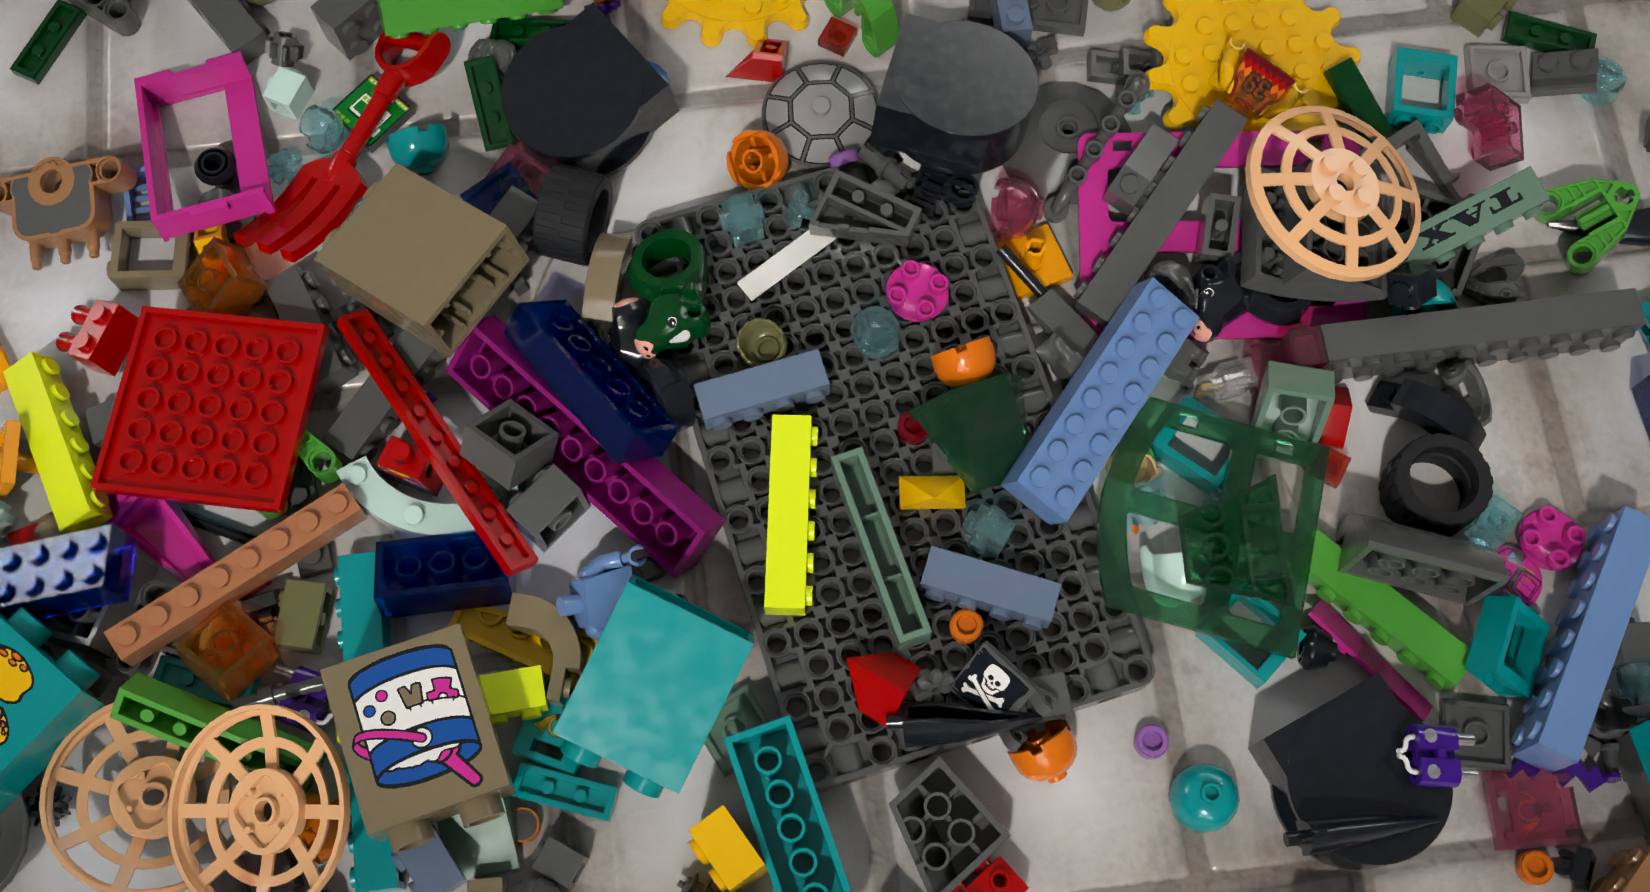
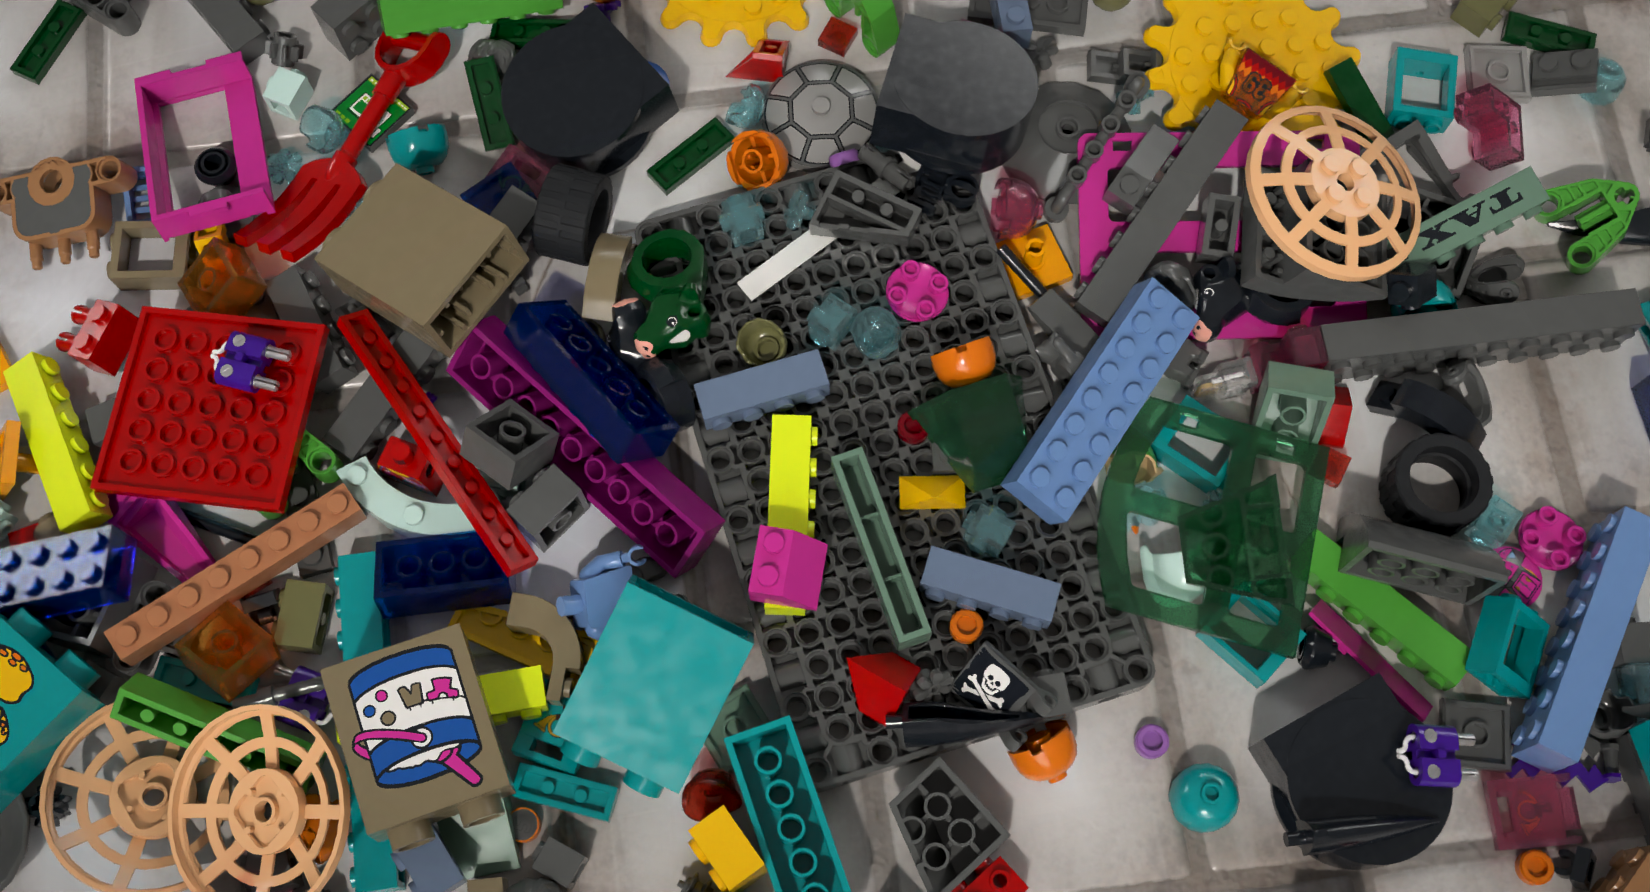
none -> dark purple piece [210,331,292,393]
none -> dark green tile [646,117,734,196]
none -> clear red helmet [682,768,742,822]
none -> clear light blue hair [725,83,766,129]
none -> dark pink slope [748,525,828,611]
none -> clear light blue brick [807,293,857,351]

